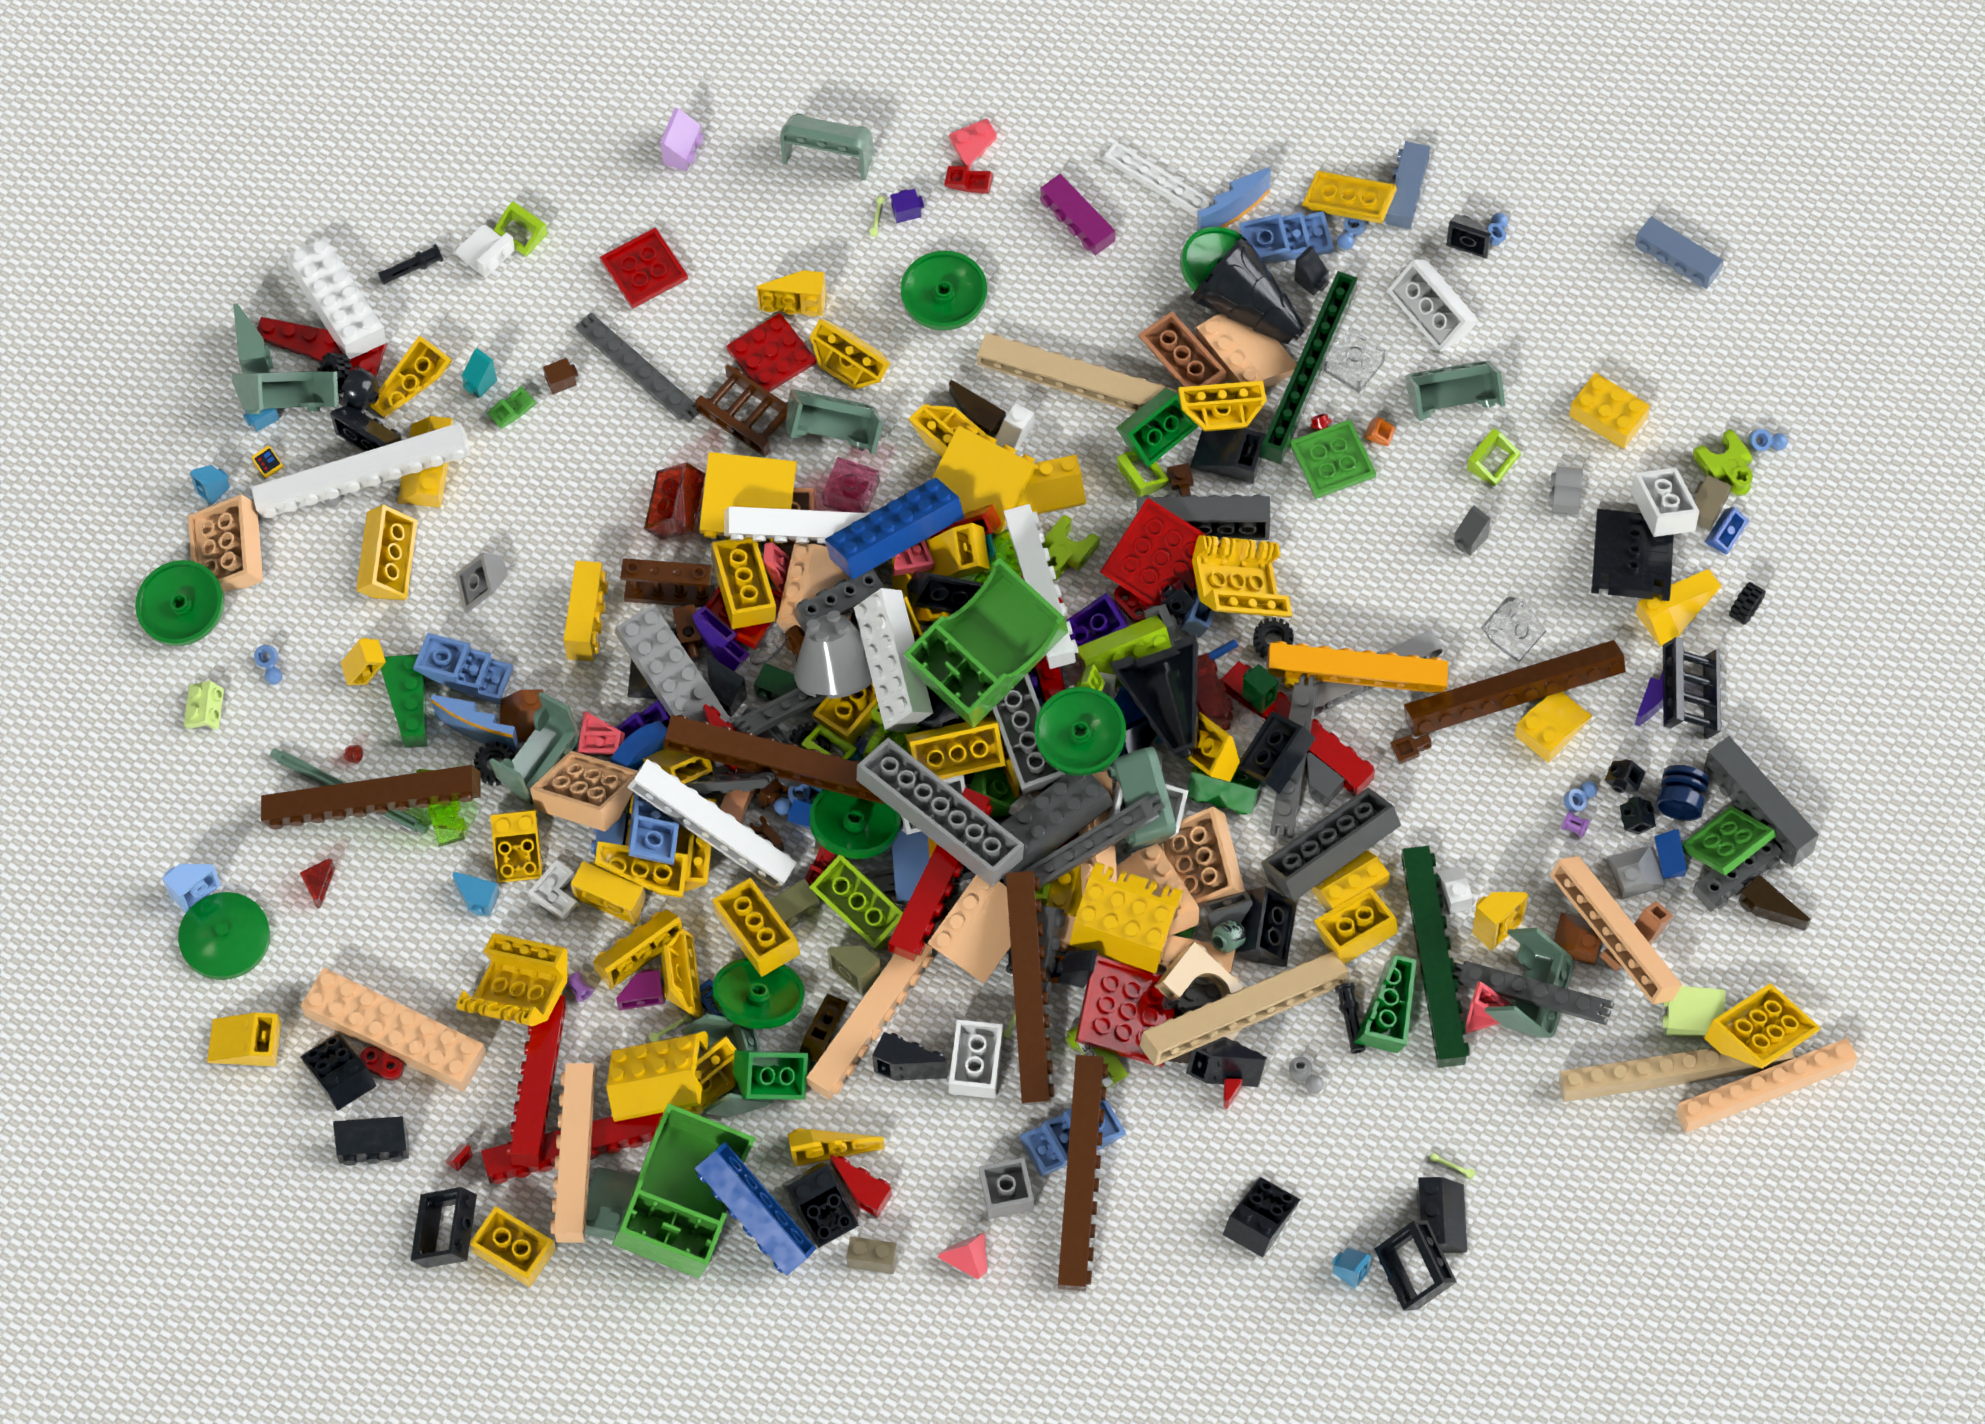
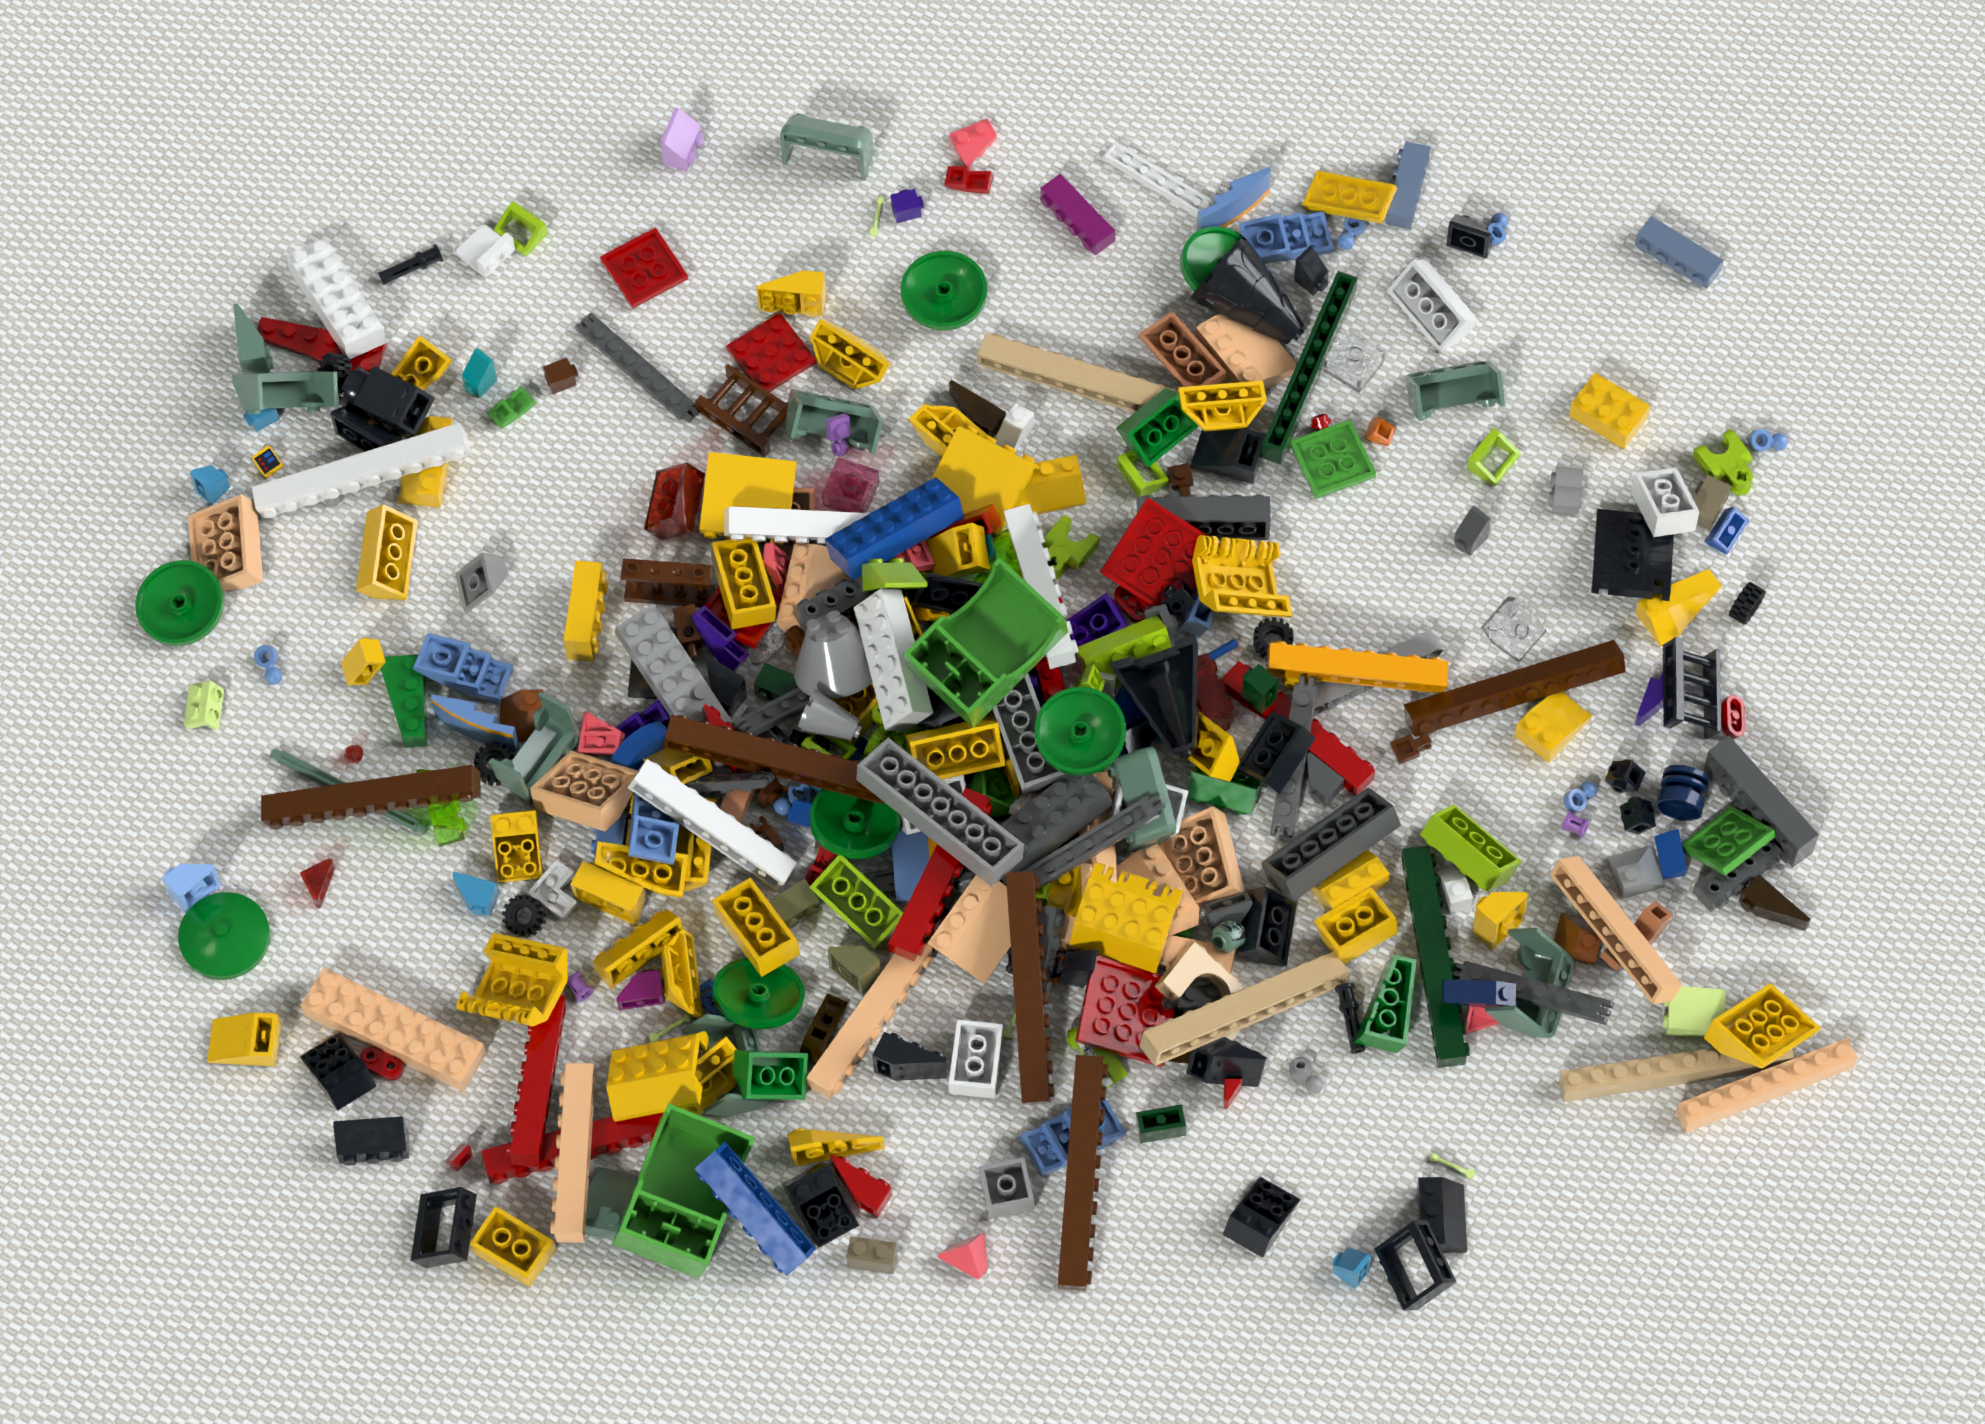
none -> black slope [352,366,435,437]
none -> black tyre [502,894,547,937]
none -> light grey cone [797,689,862,741]
none -> medium lavender plate [826,413,850,457]
none -> lime slope [862,558,927,591]
none -> dark green brick [1136,1104,1186,1143]
none -> lime brick [1420,804,1522,892]
none -> dark blue slope [1442,979,1516,1008]
none -> red plate [1721,695,1745,739]

